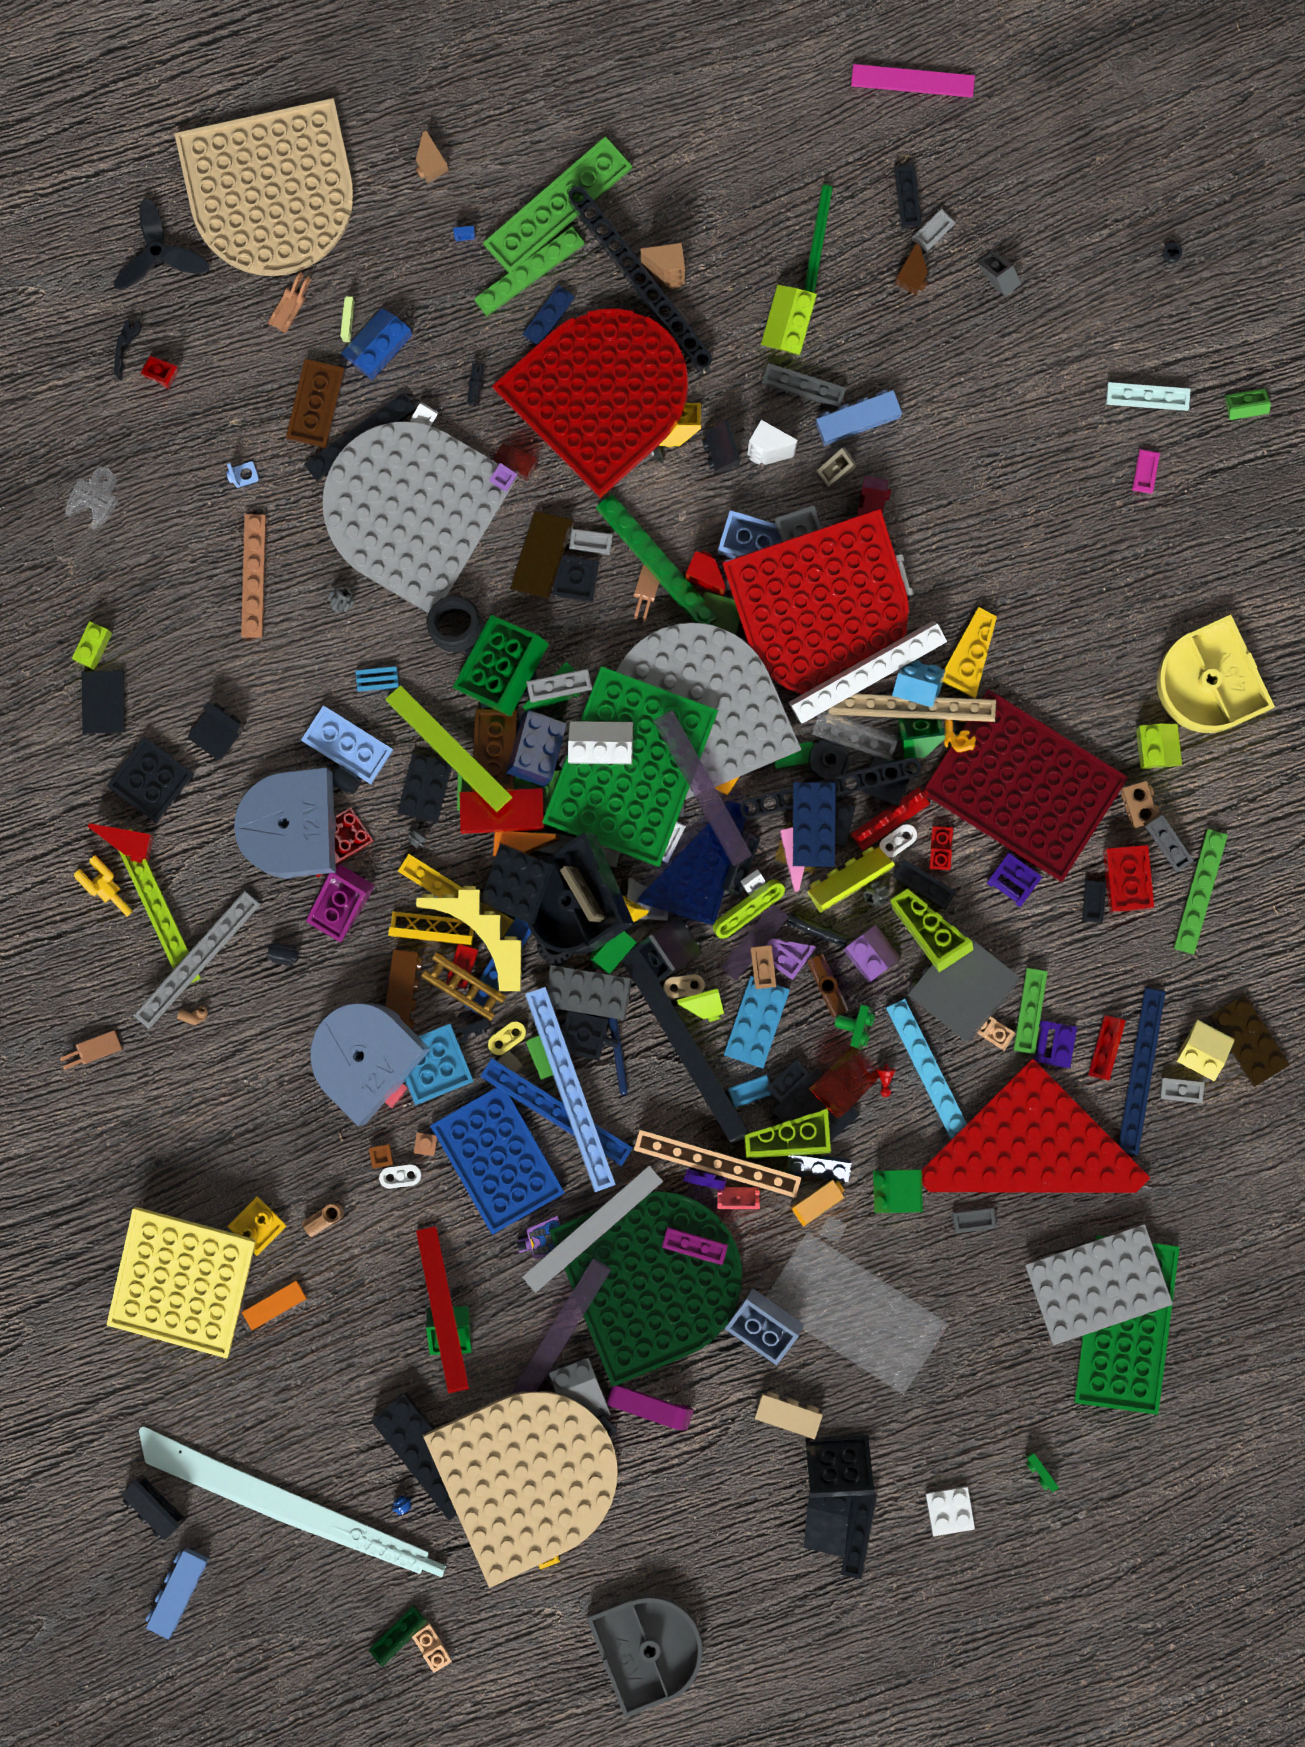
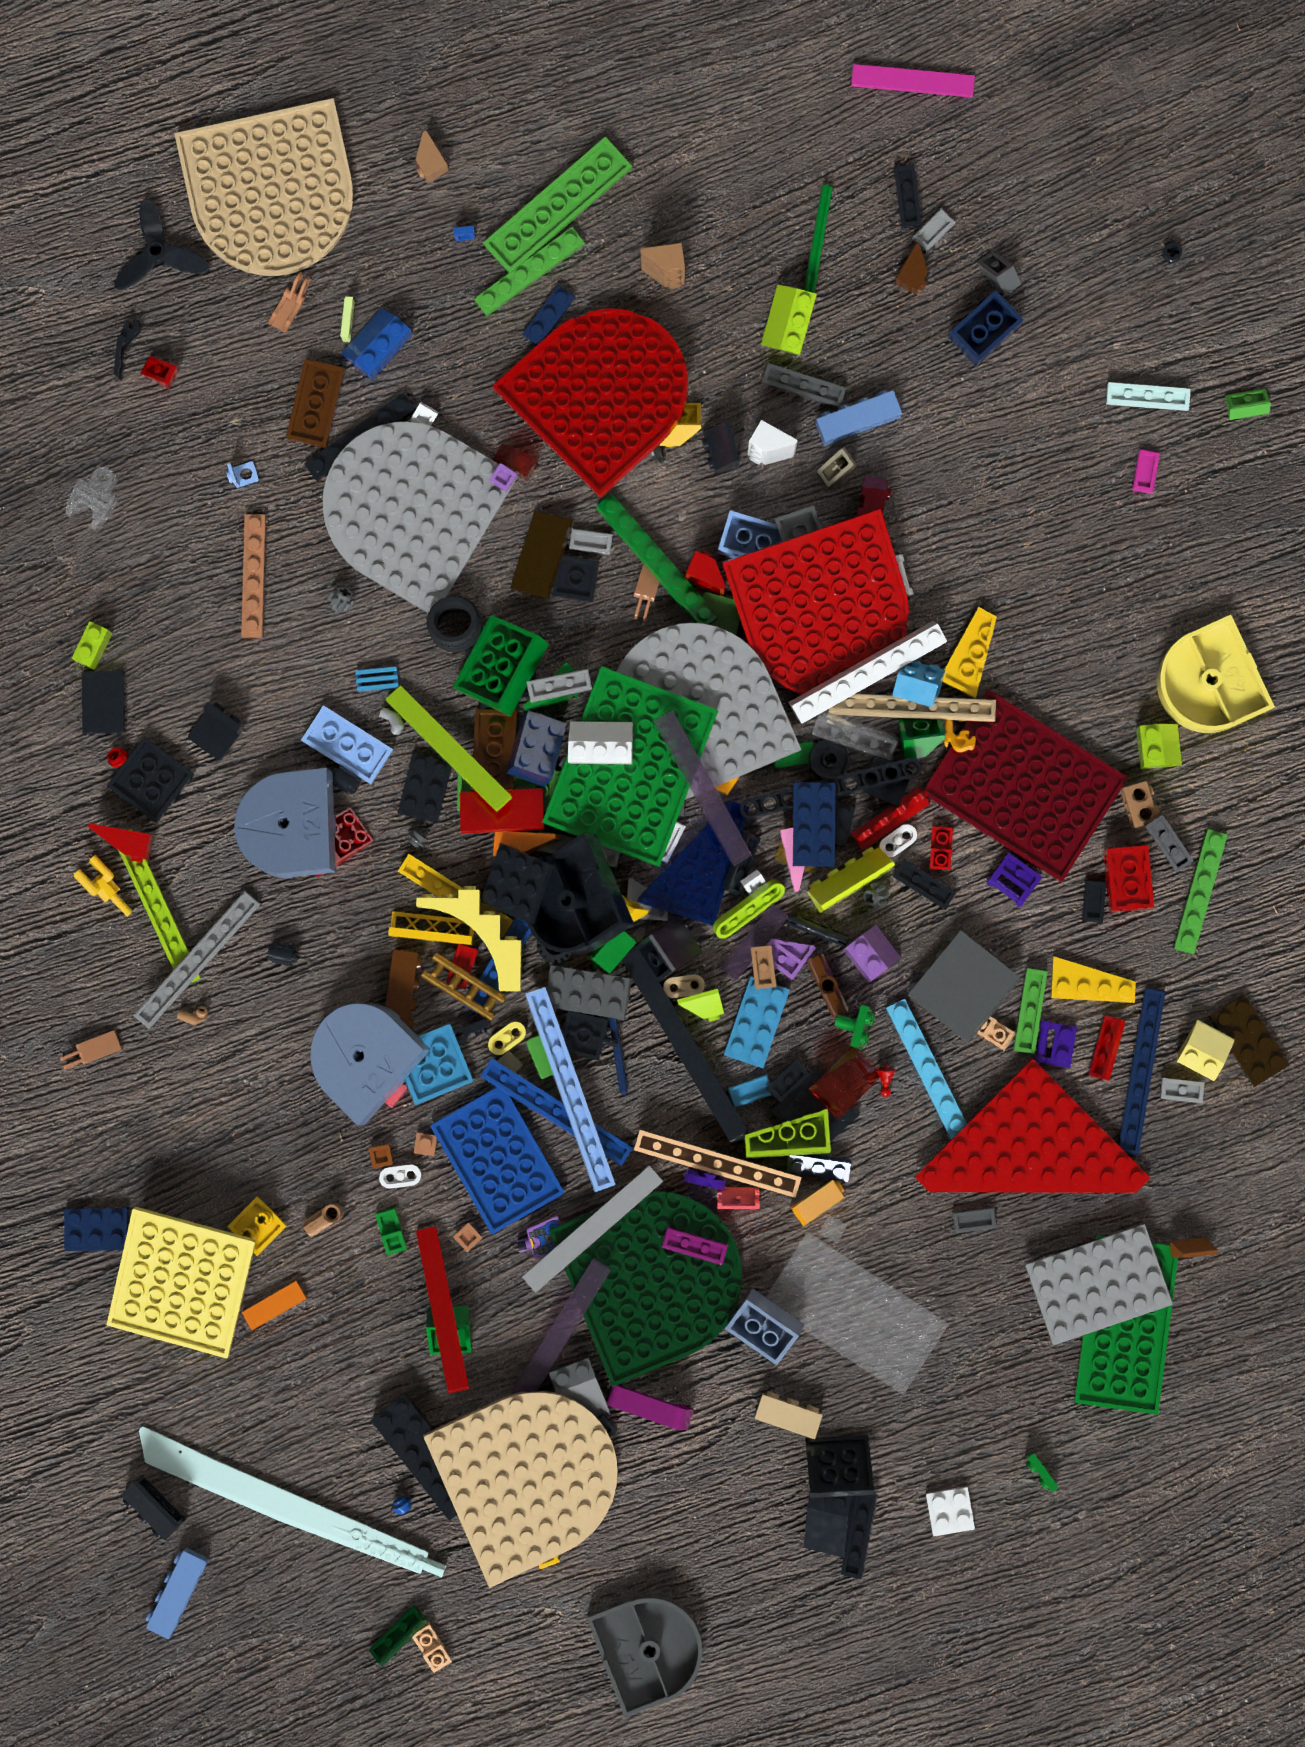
magenta slope [306,864,375,943] -> none
black pin [466,363,485,406] -> none
dark tan tile [560,866,606,922] -> none
black beam [568,186,712,372] -> none
green slope [873,1170,923,1213] -> none
lime wedge [890,889,974,972] -> none
none -> dark blue plate [64,1208,128,1251]
none -> red plate [107,747,127,768]
none -> green slope [375,1207,407,1256]
none -> light grey arm [379,707,404,735]
none -> nougat plate [454,1223,483,1252]
none -> dark blue brick [948,290,1024,367]
none -> yellow wing [1051,956,1136,1003]
none -> dark orange slope [1170,1238,1218,1258]

